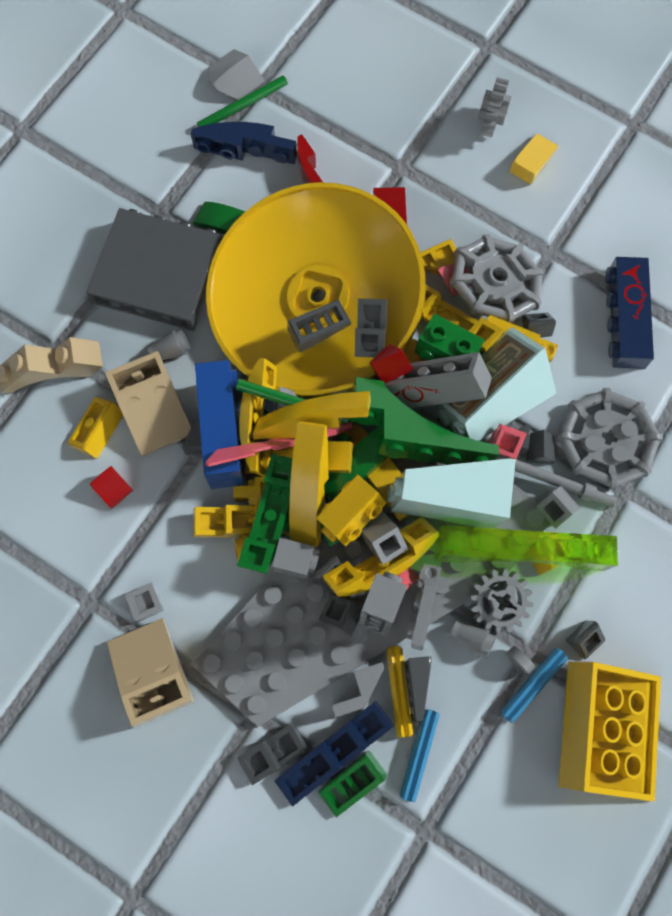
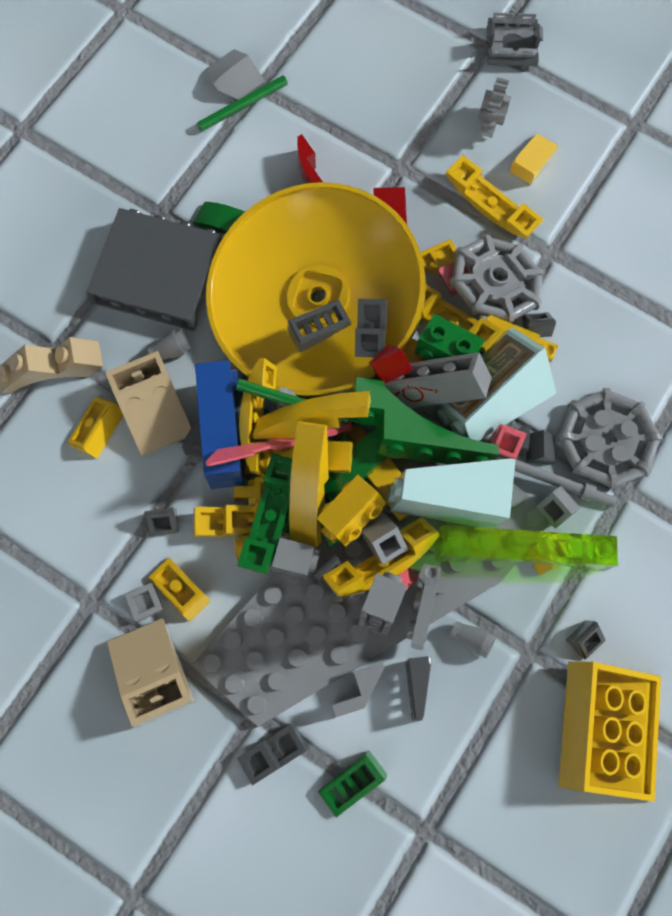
red slope [89,466,133,509] -> none
dark blue slope [190,122,297,164] -> none
dark blue slope [274,701,395,807] -> none
dark grey slope [318,593,362,635] -> none
yellow axle [386,646,413,738] -> none
dark azure axle [399,709,439,802] -> none
light grey gear [467,568,534,634] -> none
dark azure axle [500,648,568,723] -> none
light grey tile [507,646,536,675] -> none
dark blue brick [605,257,654,369] -> none
none -> dark grey slope [144,507,179,536]
none -> yellow slope [147,557,210,621]
none -> yellow slope [445,155,544,239]
none -> piece [487,12,543,66]

